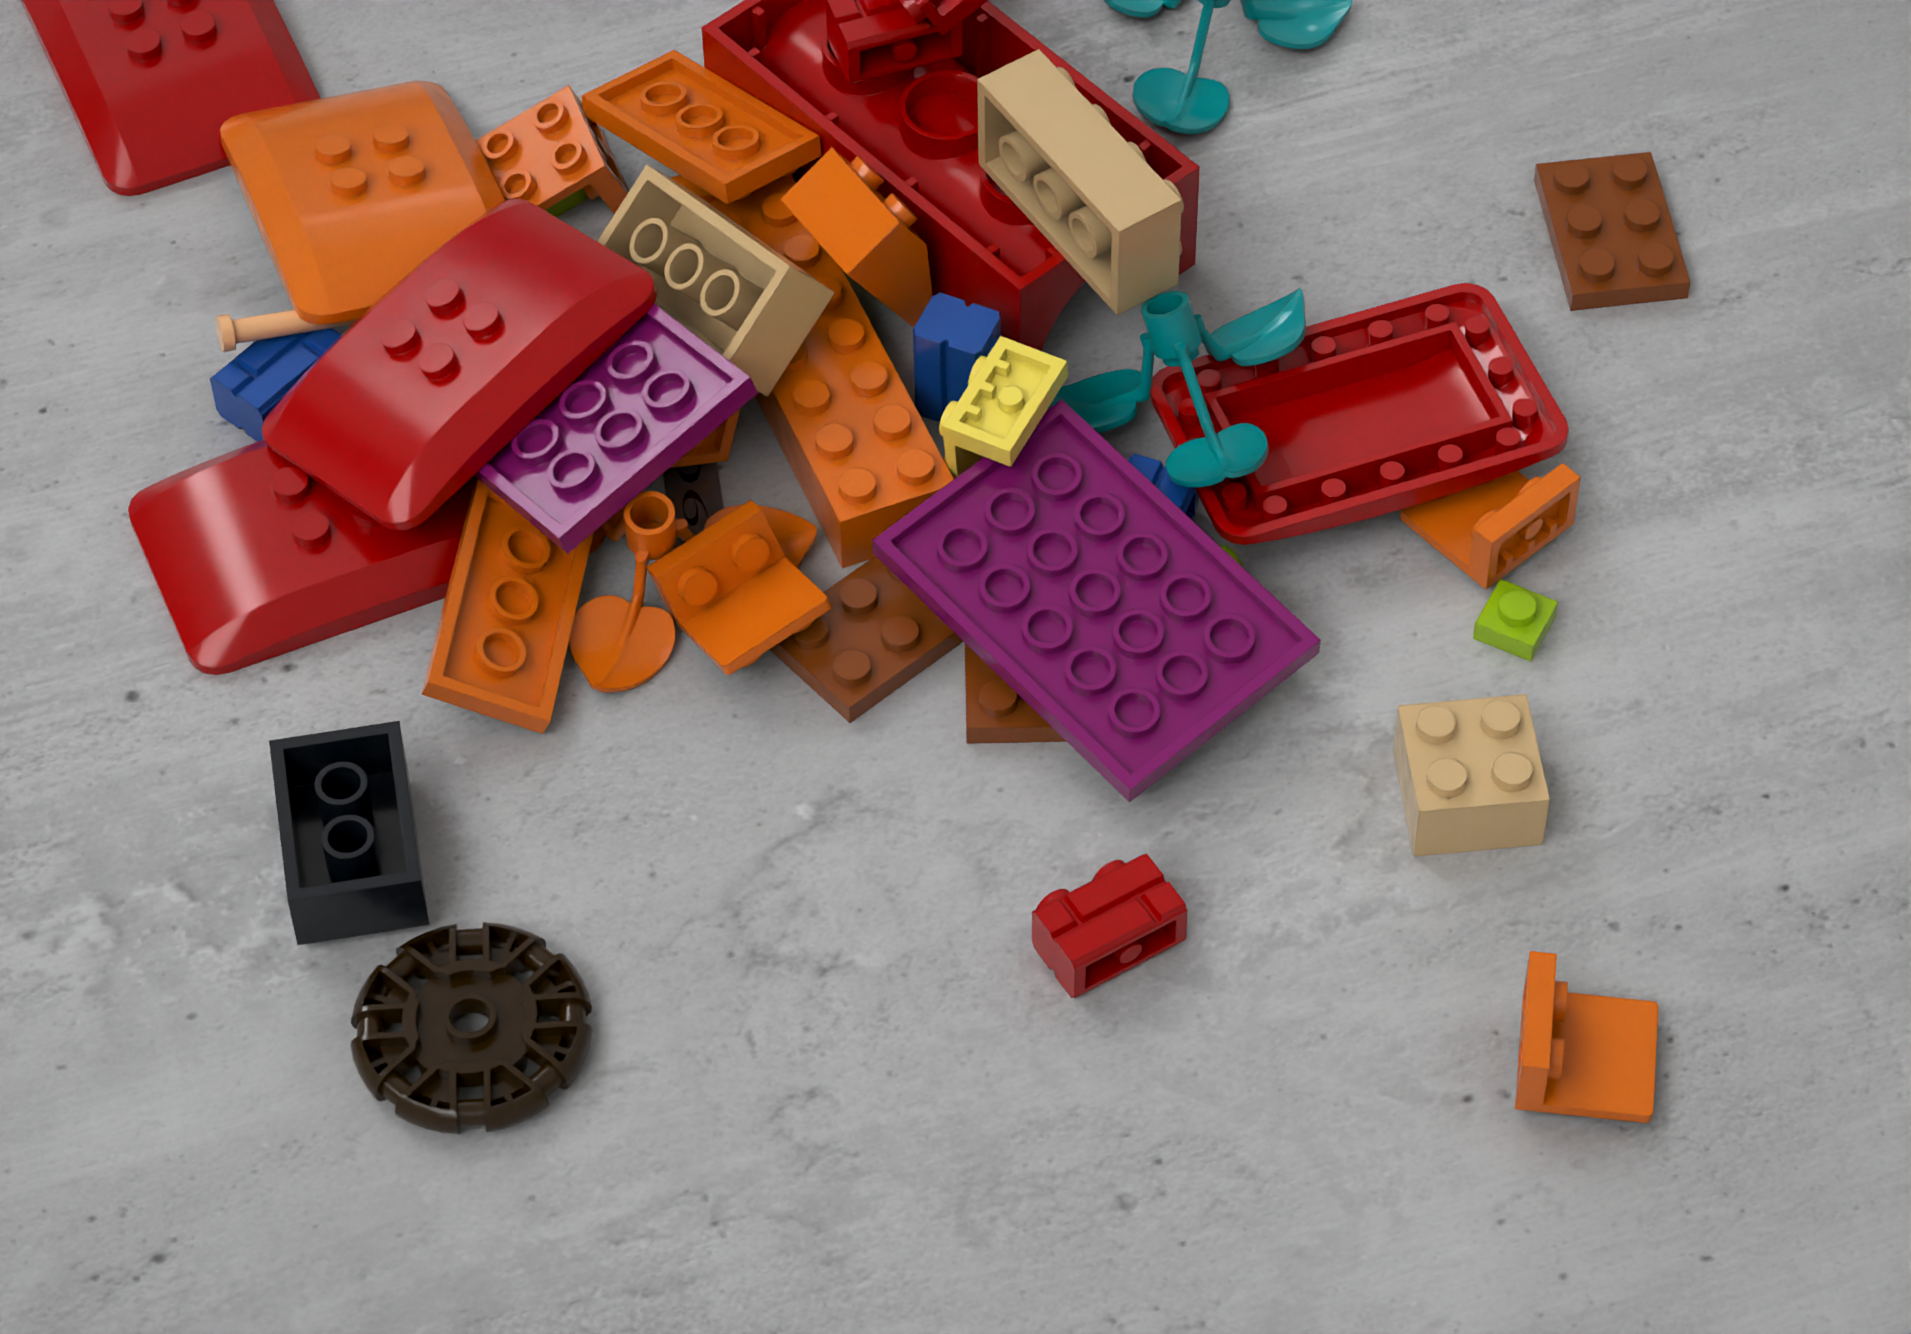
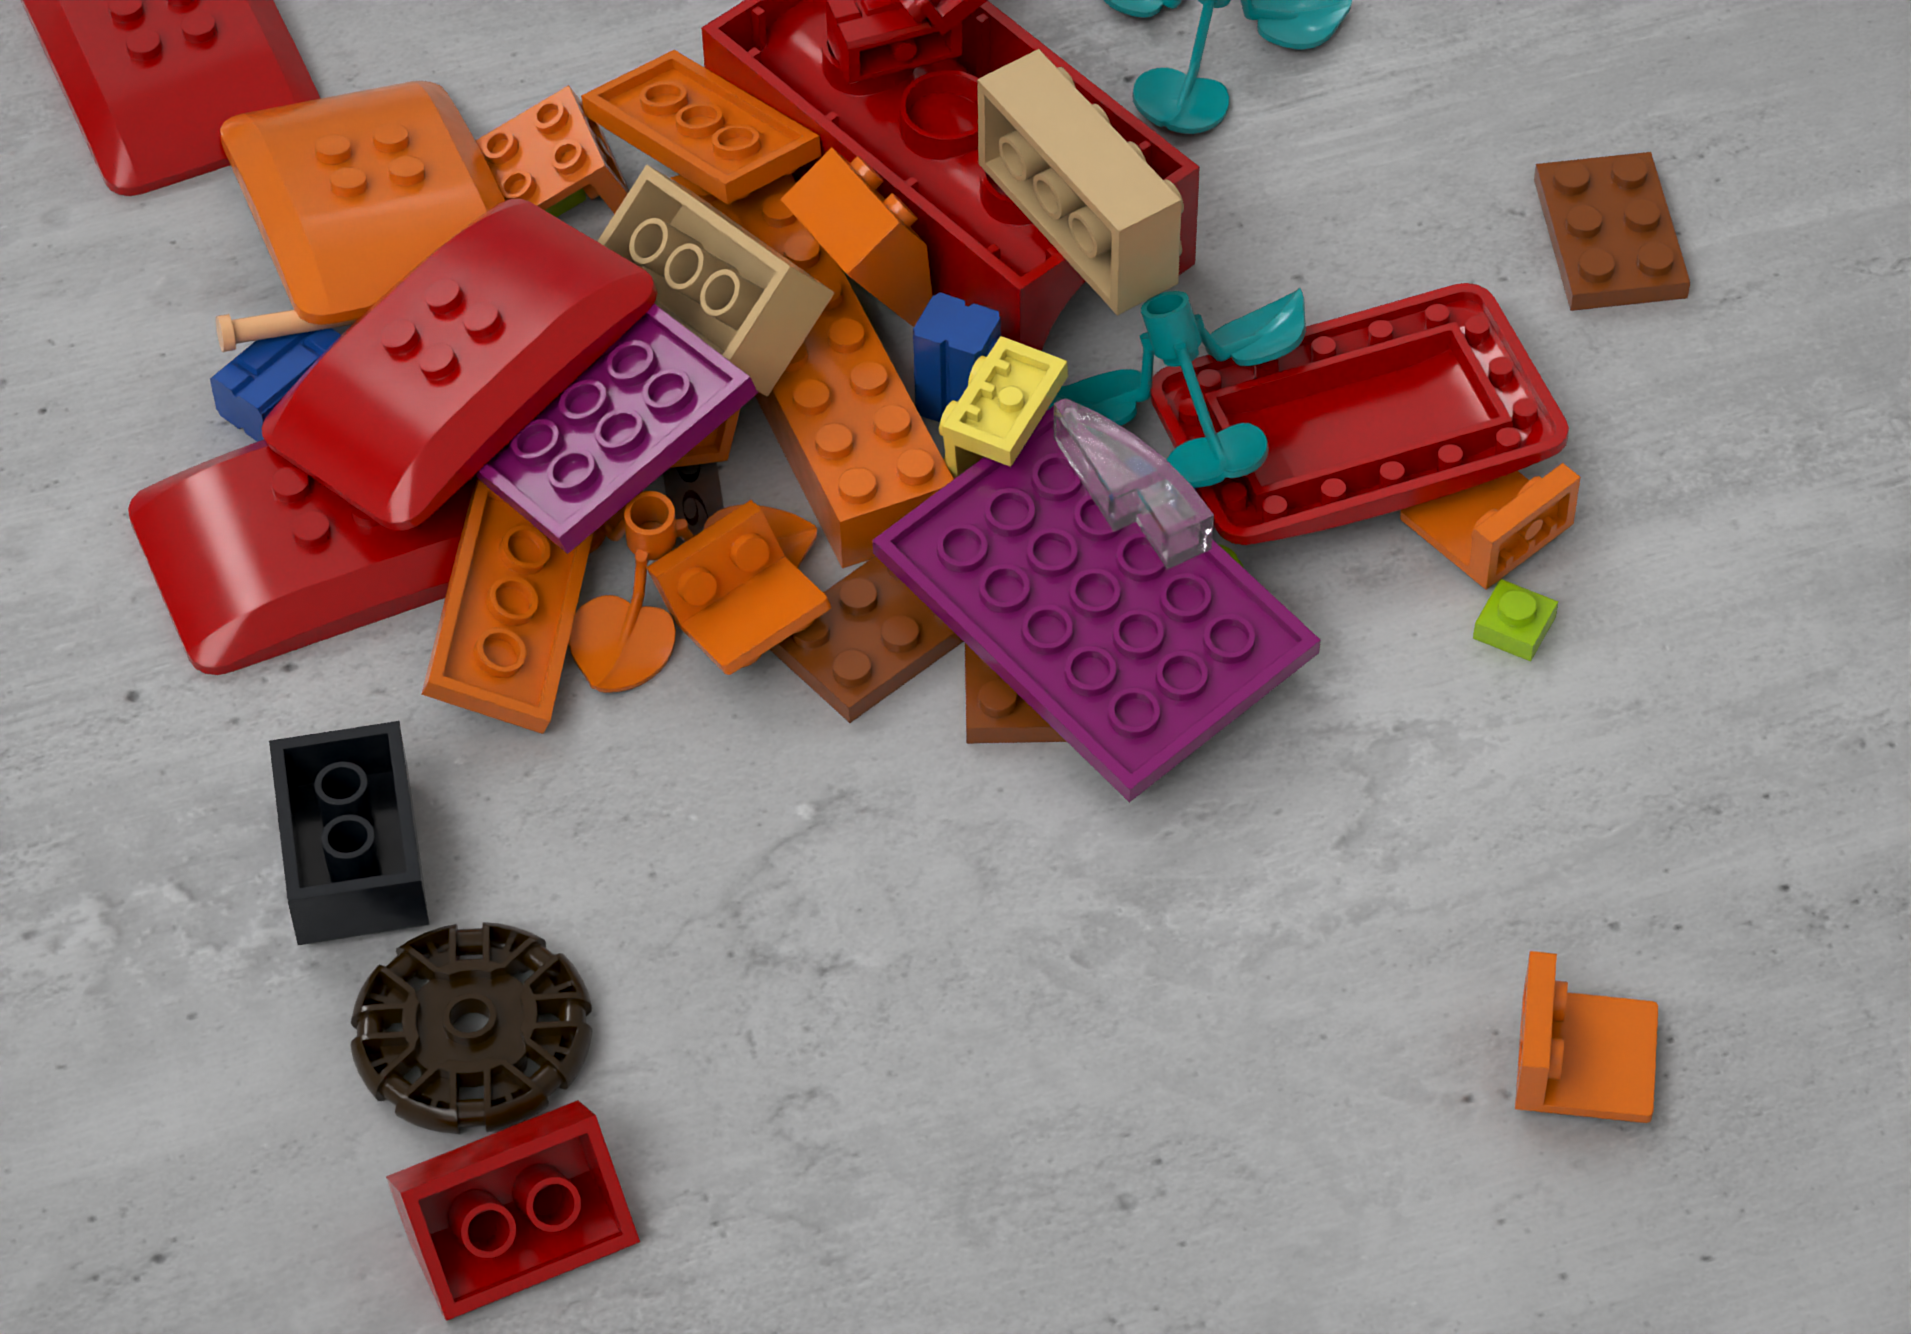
red brick [1032,854,1188,998] -> none
tan brick [1393,694,1550,857] -> none
none -> red slope [386,1100,640,1321]
none -> clear slope [1054,398,1214,569]

